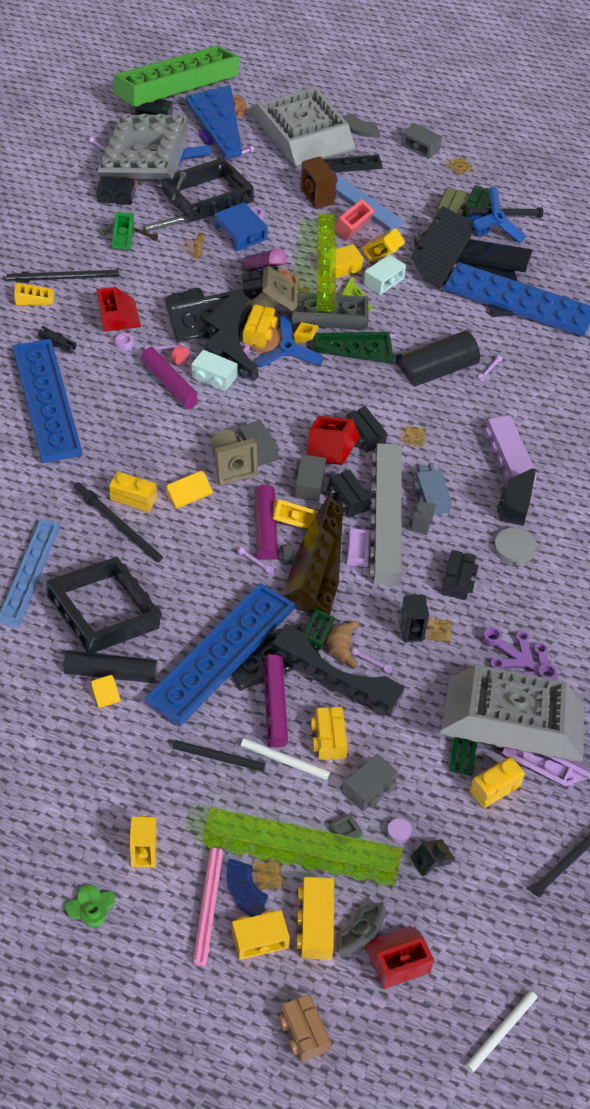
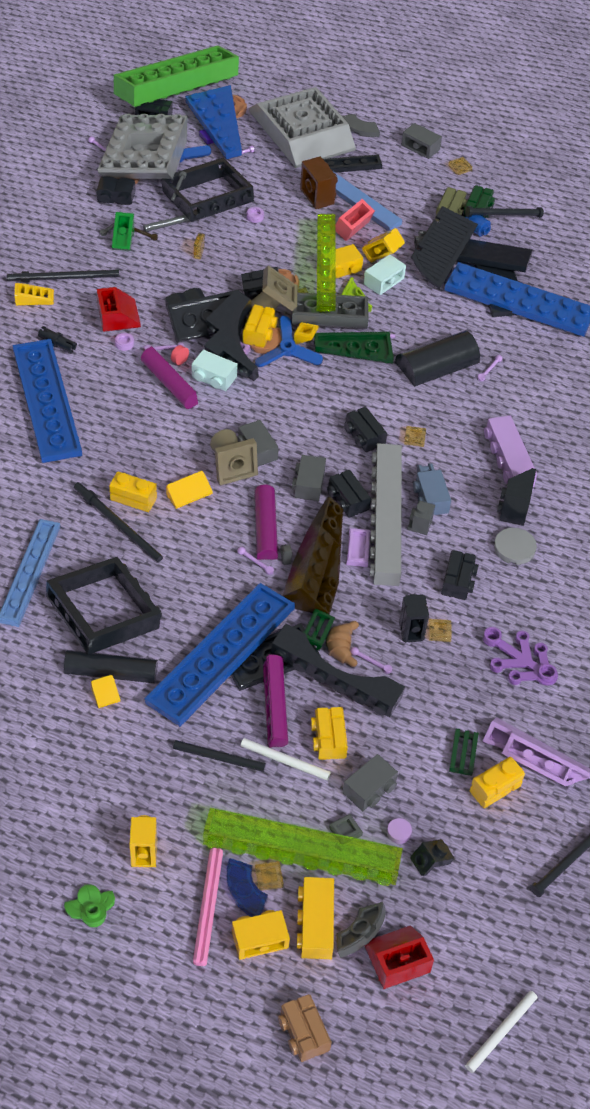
blue panel [214,202,268,251] -> none
magenta brick [242,249,287,270] -> none
yellow slope [273,499,317,530] -> none
red slope [307,415,360,465] -> none
light grey slope [440,664,584,762] -> none
blue piece [472,186,525,242] -> none

